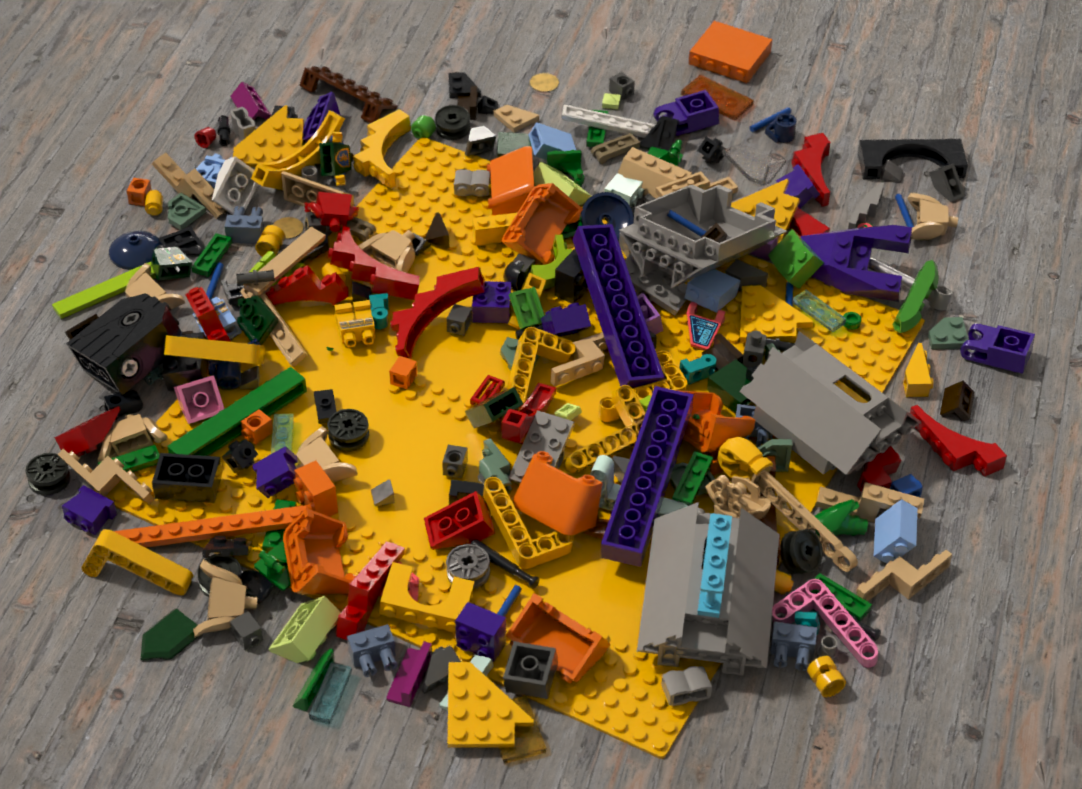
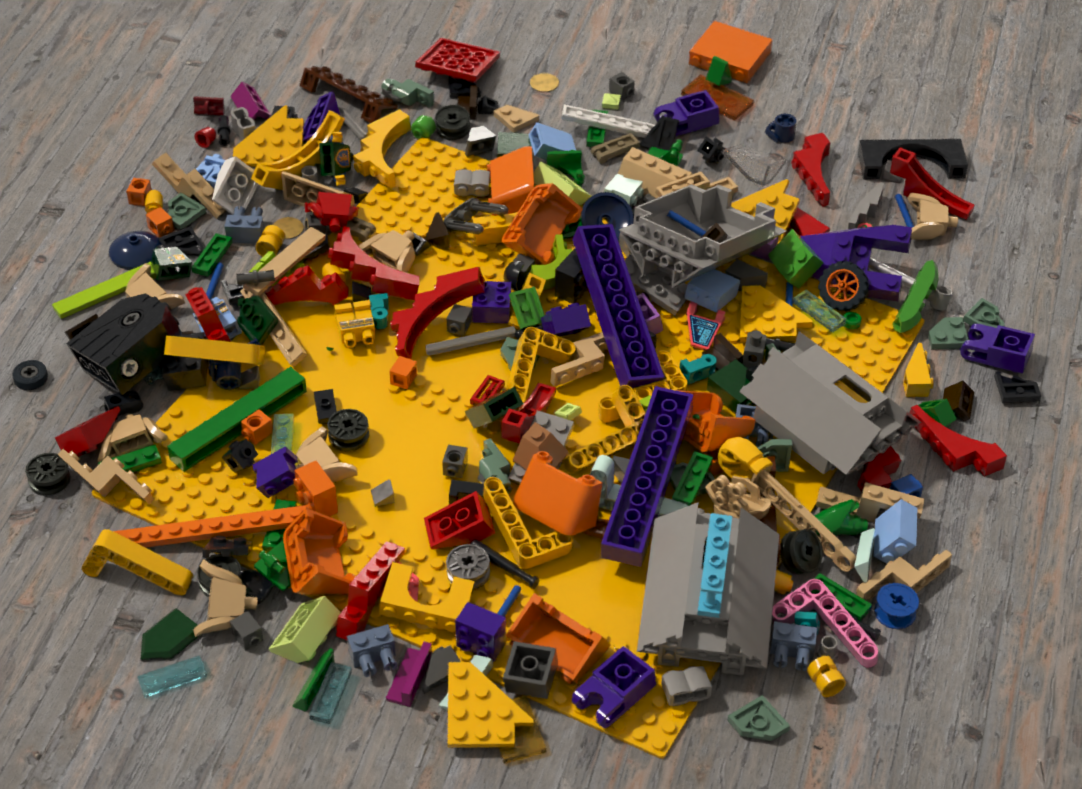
dark purple hips [62,485,117,536] -> none
black brick [152,453,222,503] -> none
bright pink slope [174,375,224,424] -> none
blue bar [749,107,791,132] -> none
dark purple hips [776,164,820,209] -> none
dark grey slope [929,163,966,202] -> none
none -> black bush [12,360,48,390]
none -> clear light blue plate [137,655,207,698]
none -> orange brick [145,207,174,238]
none -> dark red hips [193,96,225,116]
none -> light grey axle [321,91,367,140]
none -> black slope [344,187,368,204]
none -> sand green plate [381,79,434,107]
none -> red plate [415,38,500,82]
none -> light grey axle [426,326,516,356]
none -> dark grey piece [443,198,509,234]
none -> medium nougat slope [513,422,569,470]
none -> dark purple brick [572,646,656,728]
none -> green slope [706,56,732,86]
none -> sand green plate [727,695,790,741]
none -> black wheel [818,261,869,311]
none -> light aqua slope [854,528,875,583]
none -> blue piece [874,583,919,629]
none -> red arch [890,148,975,220]
none -> green slope [918,399,956,428]
none -> sand green plate [962,298,1005,328]
none -> black wing [994,371,1041,403]

